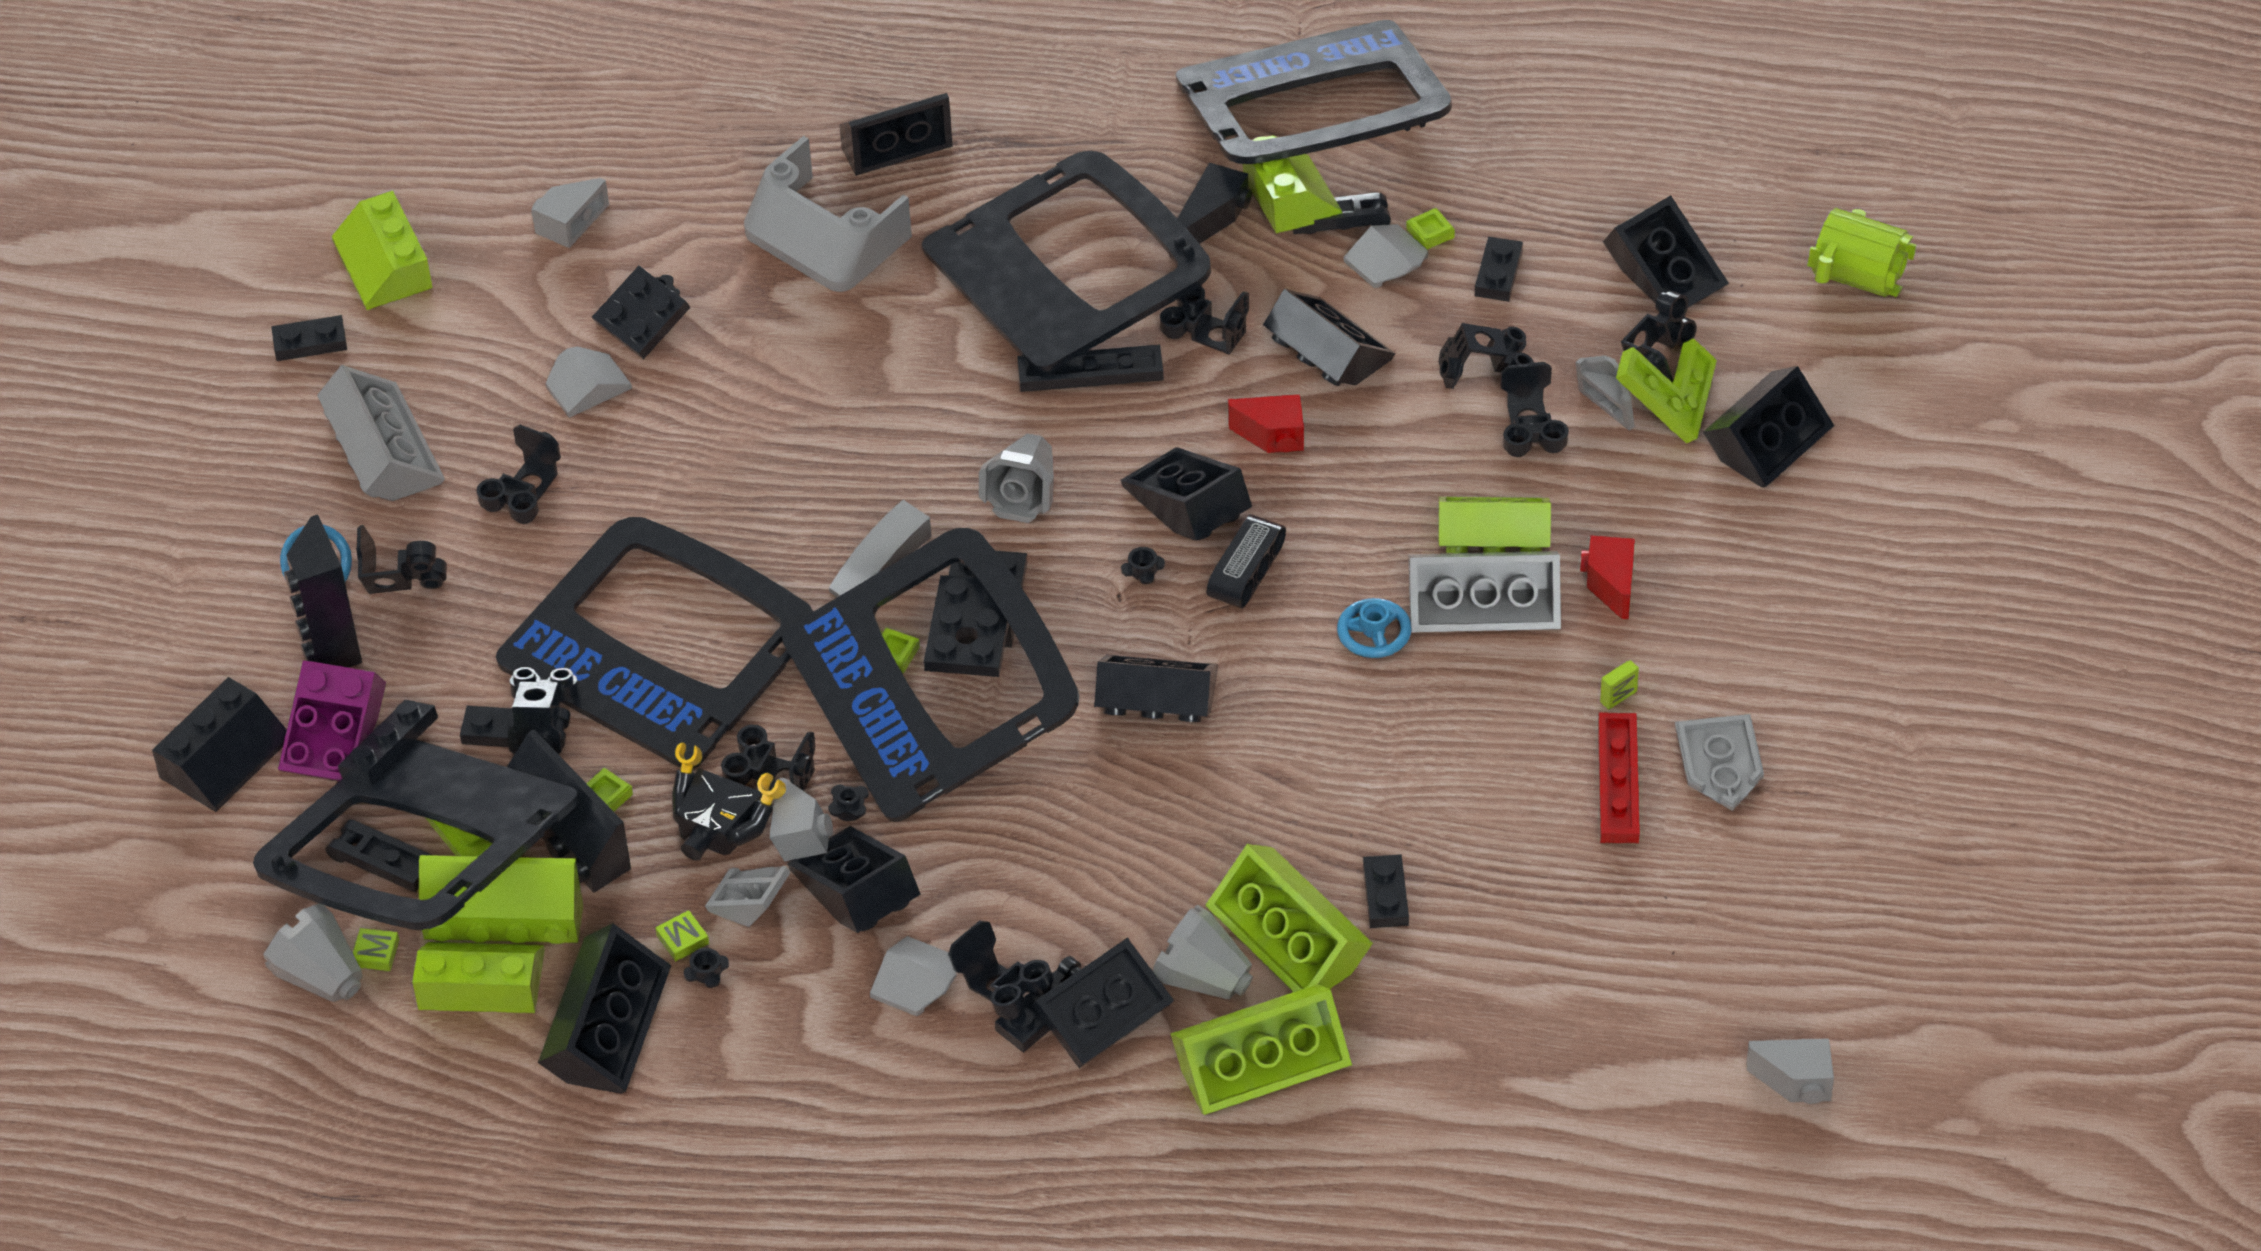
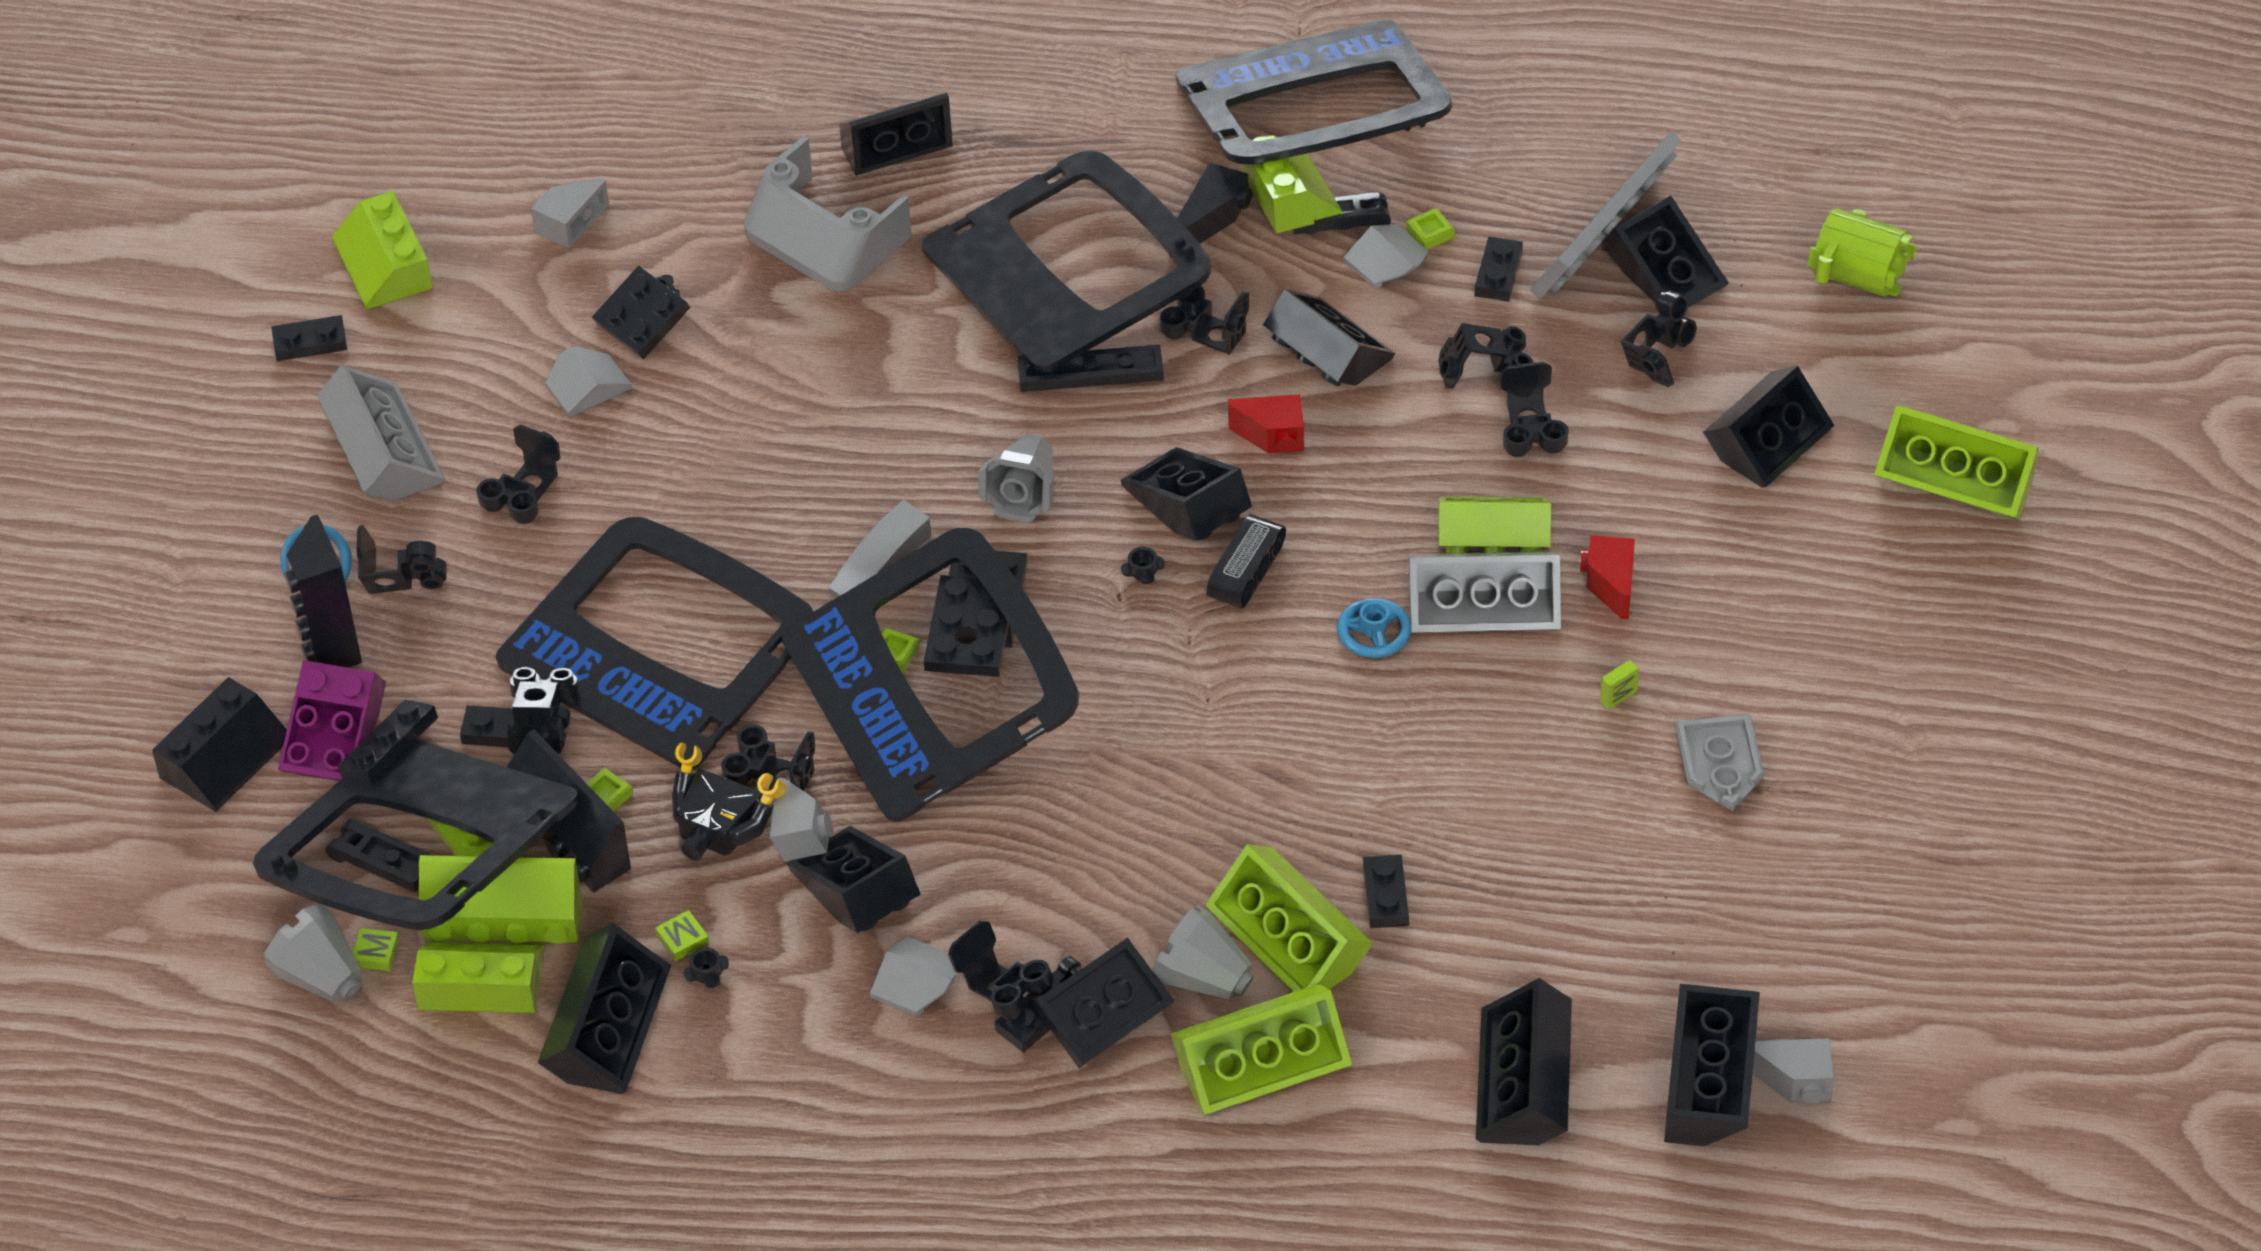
light grey slope [705,866,791,927] -> none
black plate [828,784,869,821] -> none
black slope [1094,654,1218,722] -> none
light grey slope [1575,355,1635,431] -> none
red plate [1598,712,1640,844] -> none
lime plate [1616,339,1717,444] -> none
none -> black slope [1476,978,1572,1146]
none -> light grey plate [1530,131,1682,299]
none -> black slope [1664,984,1760,1147]
none -> lime slope [1874,404,2039,521]

